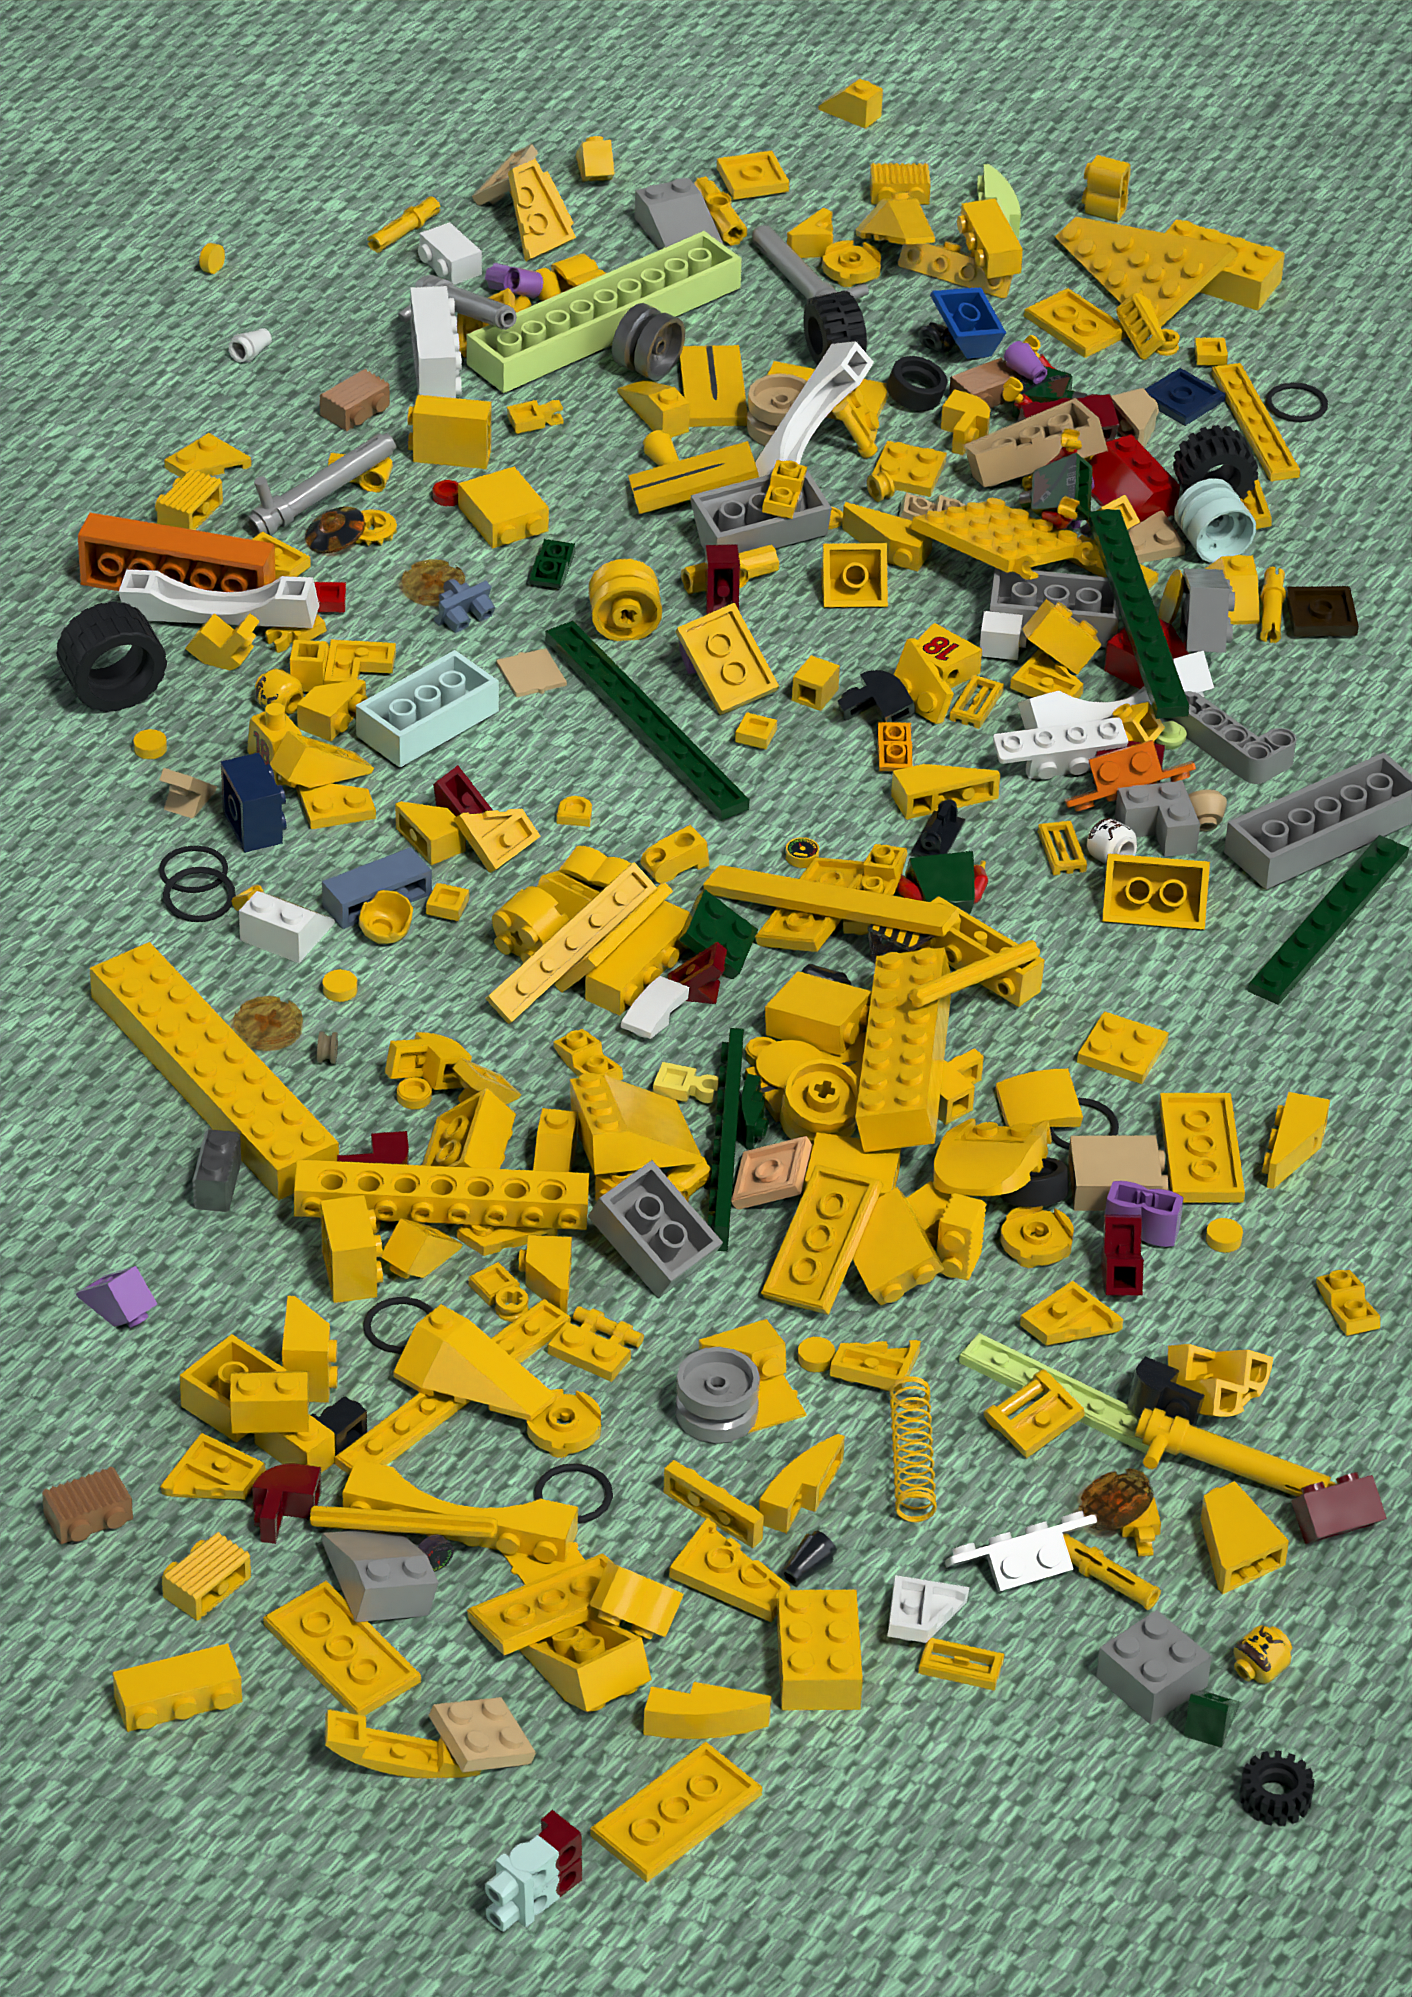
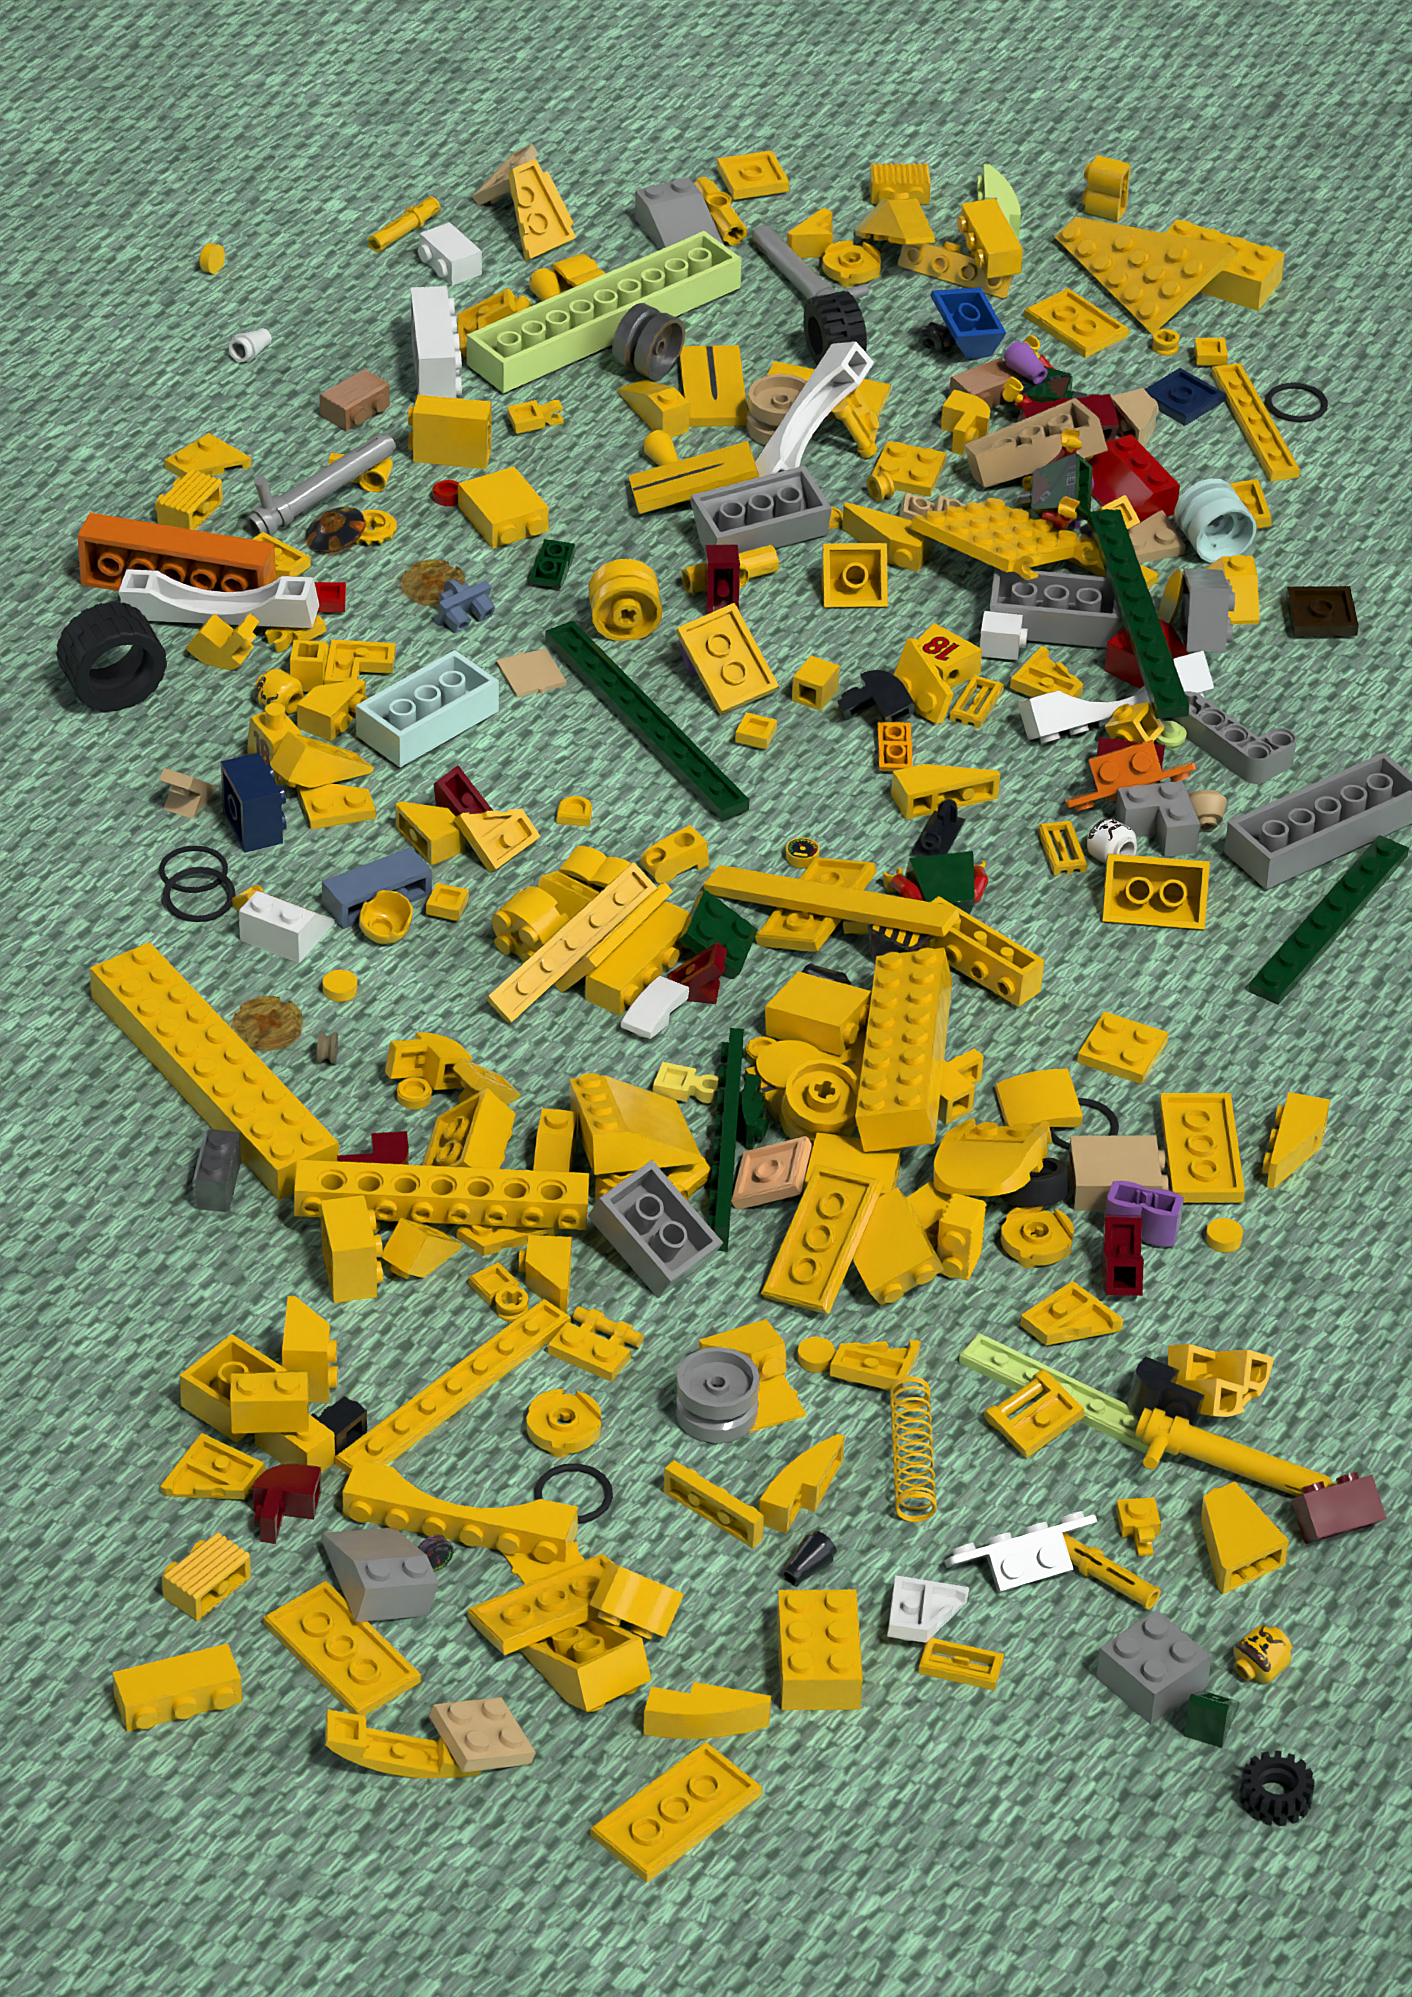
medium nougat brick [42,1466,133,1544] -> none
medium lavender slope [76,1266,157,1328] -> none
yellow tile [133,729,167,759] -> none
yellow axle [310,1506,498,1539] -> none
black piece [363,1296,433,1354] -> none
yellow wedge [393,1304,556,1421] -> none
light grey cylinder [398,275,517,330] -> none
medium lavender piece [485,263,543,298] -> none
light aqua hips [485,1810,582,1932] -> none
yellow slope [553,1029,624,1081] -> none
yellow slope [576,136,615,182] -> none
yellow wing [669,1517,791,1622] -> none
yellow slope [762,460,807,519] -> none
yellow slope [818,79,883,129] -> none
yellow slope [856,844,907,896] -> none
black tyre [886,356,948,412] -> none
yellow axle [908,940,1040,1007] -> none
white bracket [993,717,1128,779] -> none
yellow brick [1022,599,1101,675] -> none
clear orange tile [1079,1469,1154,1531] -> none
yellow slope [1116,292,1166,360] -> none
black tyre [1173,425,1259,500] -> none
yellow pin [1260,567,1286,643] -> none
yellow slope [1316,1270,1380,1336] -> none

